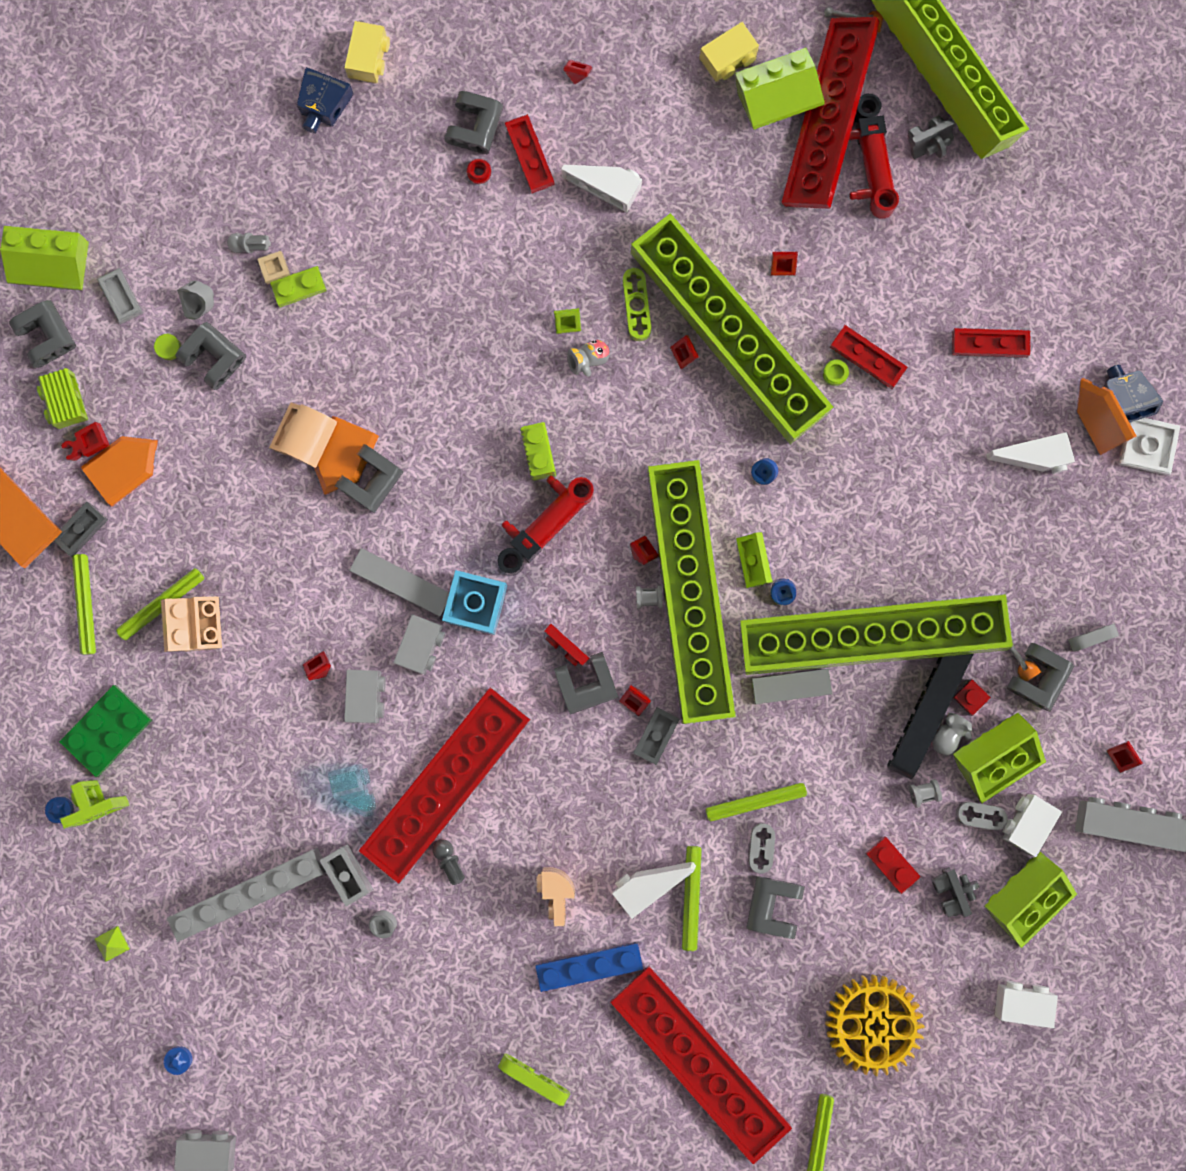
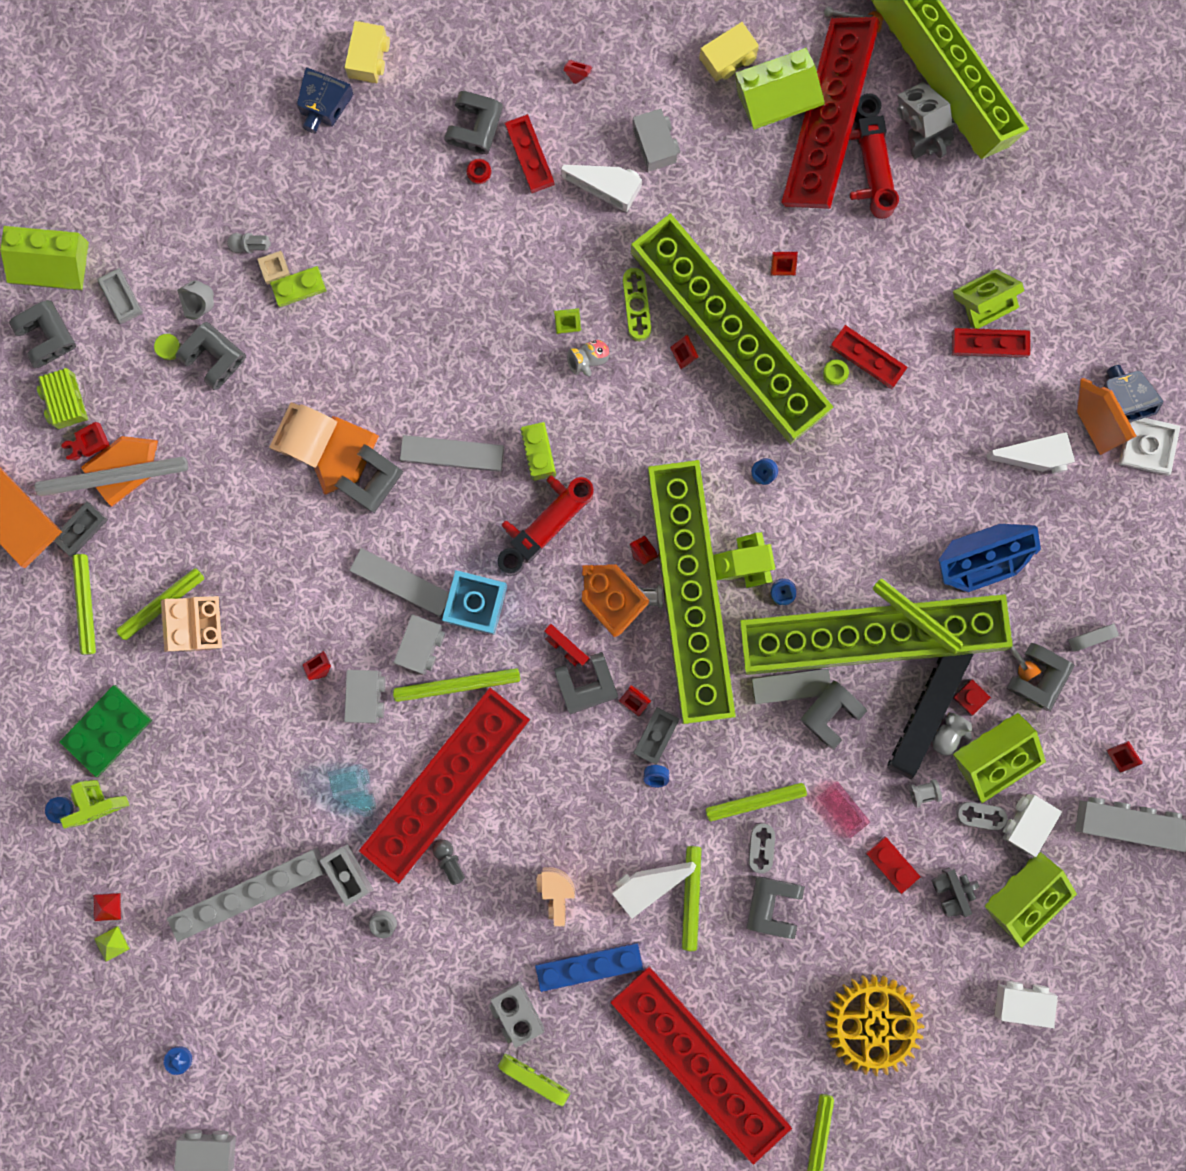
none -> light grey axle [35,457,188,496]
none -> red slope [93,893,121,921]
none -> lime axle [393,668,520,702]
none -> light grey tile [400,435,504,472]
none -> light grey brick [489,981,544,1048]
none -> orange tile [582,564,650,637]
none -> light grey brick [632,108,680,172]
none -> blue tile [643,765,670,788]
none -> lime slope [713,544,776,581]
none -> dark grey connector [800,680,867,750]
none -> clear pink tile [817,781,870,838]
none -> lime axle [873,579,963,654]
none -> light grey brick [897,82,952,138]
none -> blue wedge [938,524,1041,592]
none -> lime bracket [953,269,1024,329]

